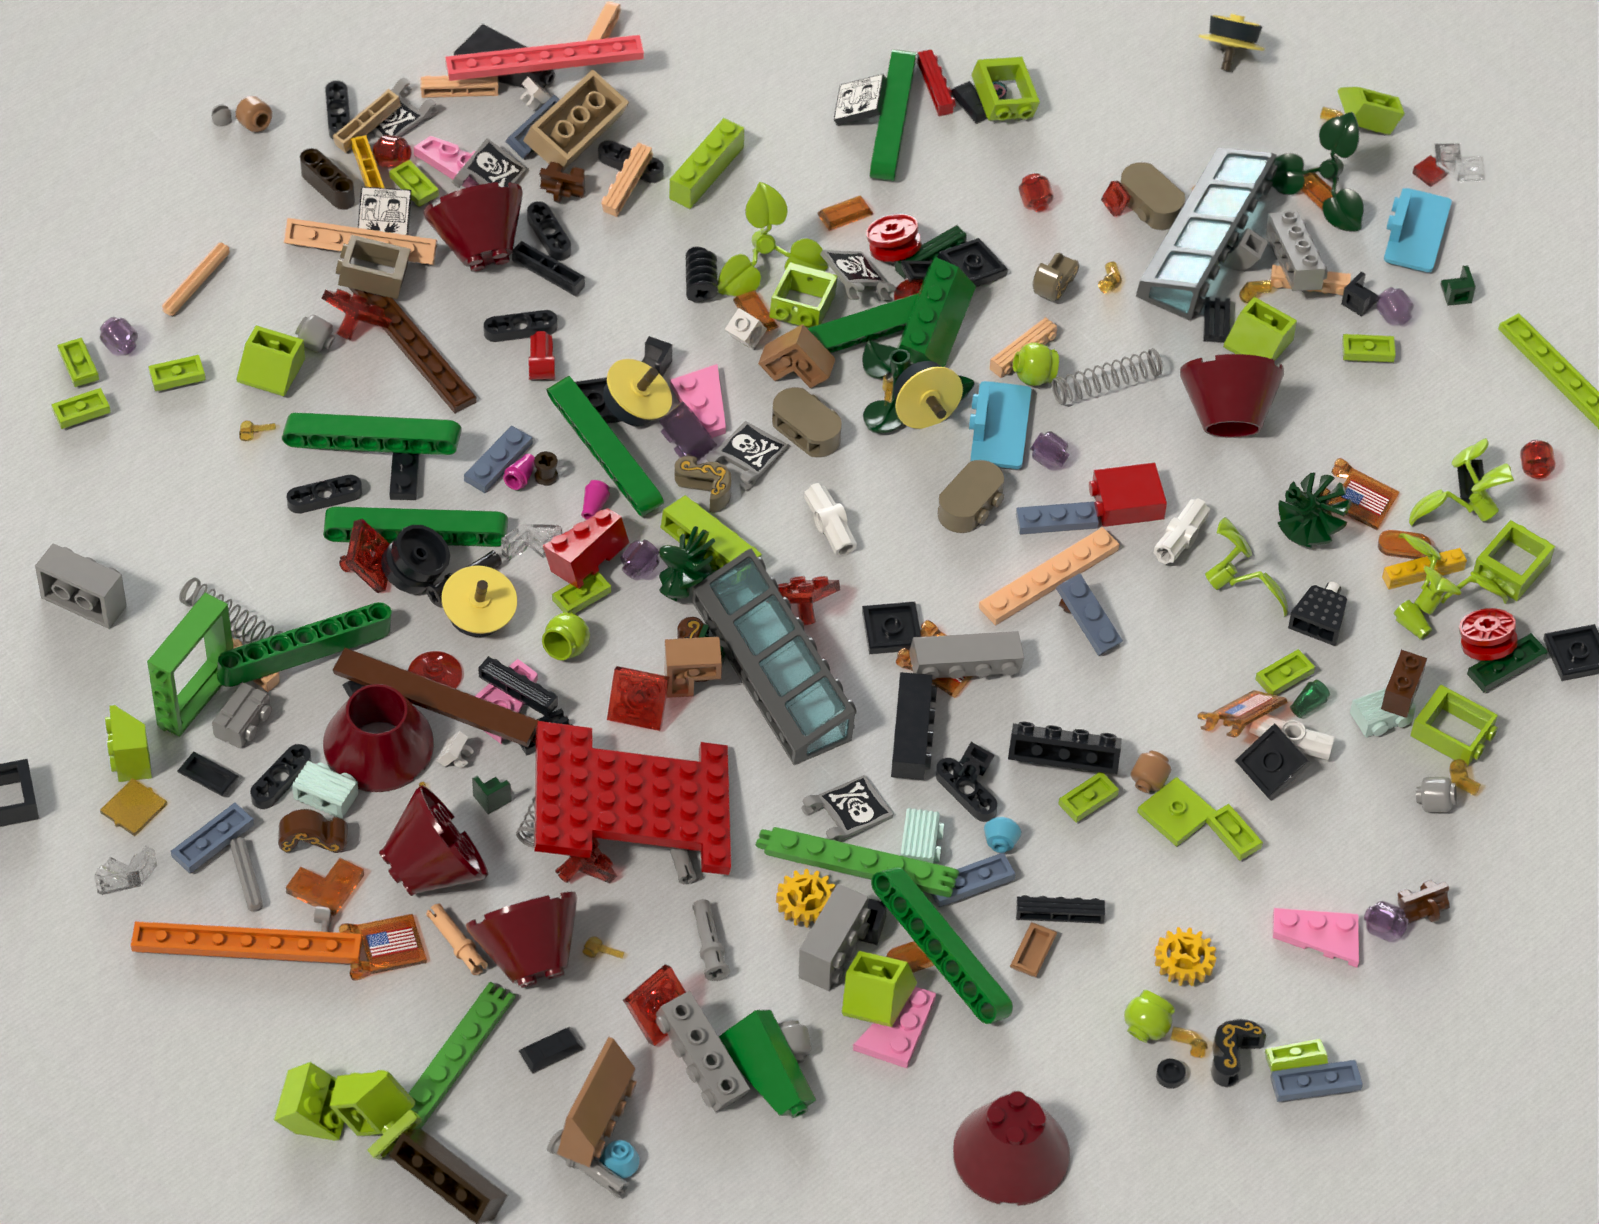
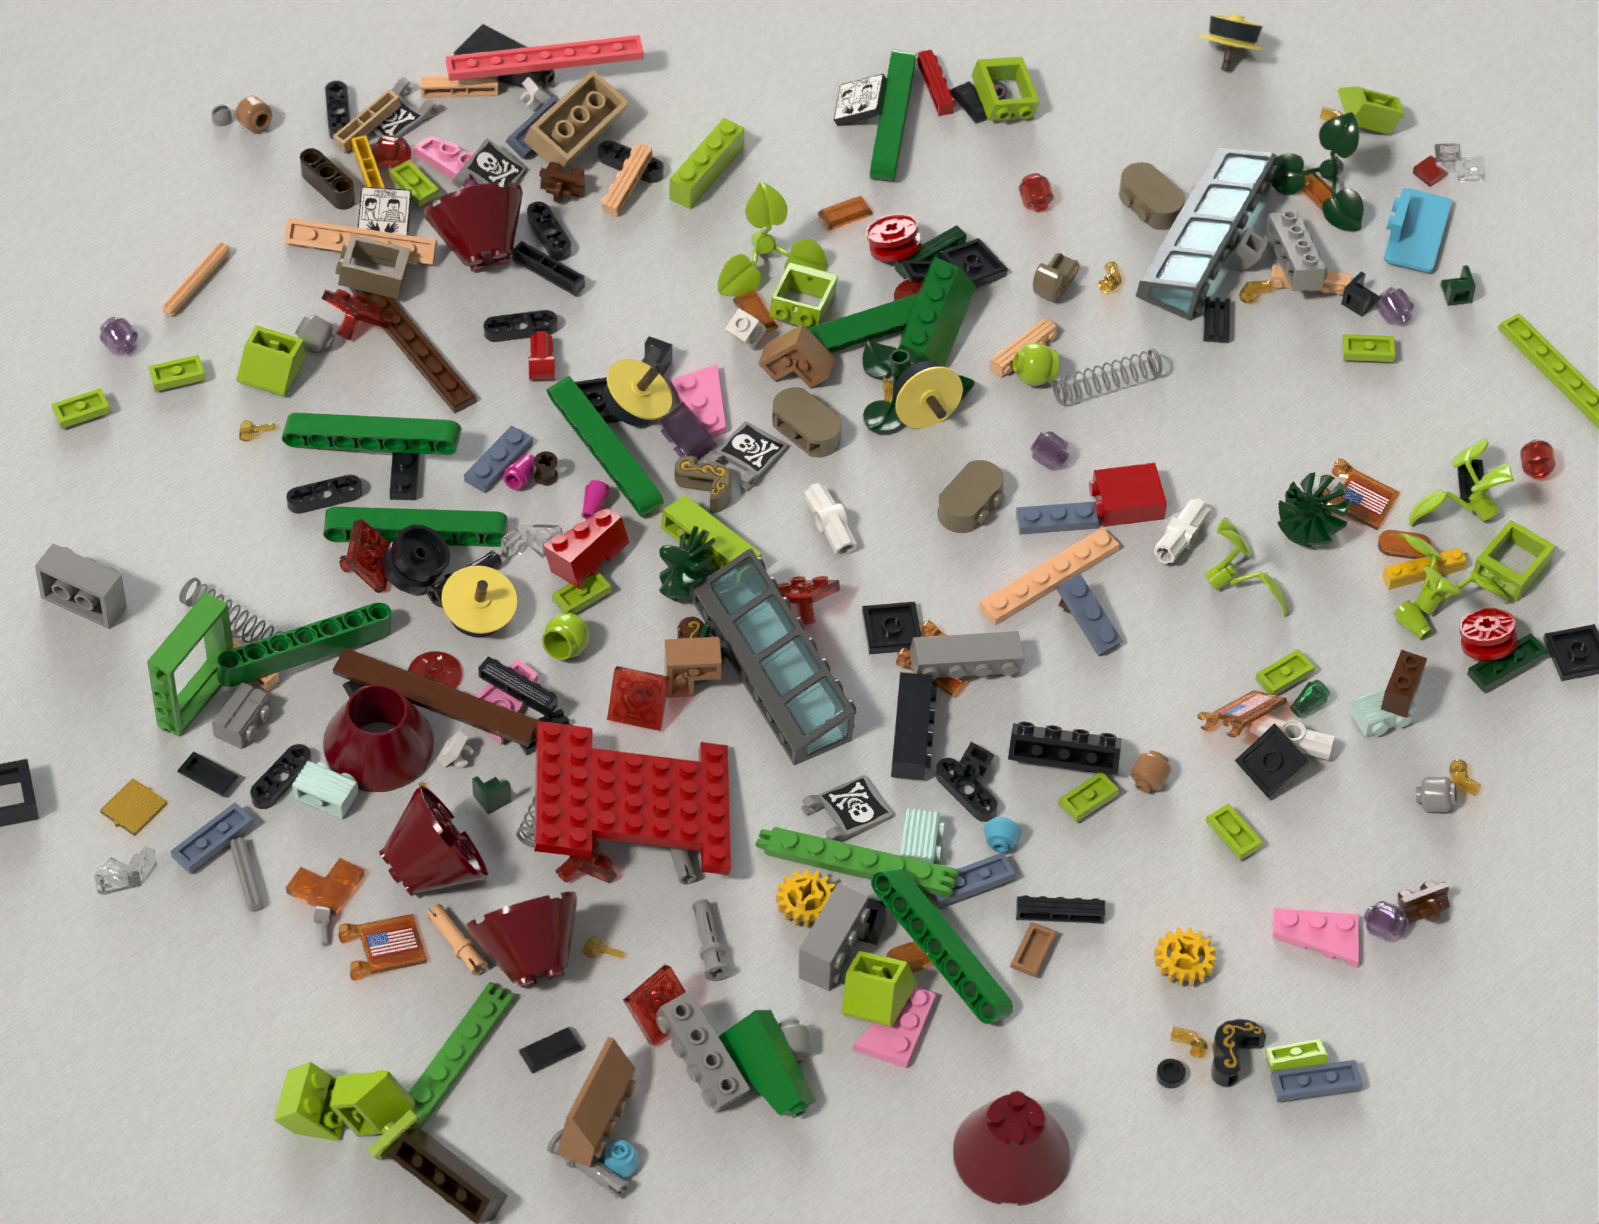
lime plate [57,337,99,387] -> none
lime slope [105,705,152,782] -> none
orange plate [131,921,362,964] -> none
reddish brown animal [278,809,348,853] -> none
light nougat beam [586,1,621,41] -> none
clear purple head [620,539,660,579] -> none
black piece [685,246,718,302] -> none
flag [820,250,896,300] -> none
medium azure bracket [969,381,1031,469] -> none
clear red tile [1101,181,1131,216] -> none
lime piece [1124,990,1175,1043] -> none
lime plate [1137,777,1216,847] -> none
dark red cone [1180,354,1284,438] -> none
lime slope [1223,297,1297,361] -> none
black torso [1288,582,1347,646] -> none
lime window [1410,684,1498,767] -> none

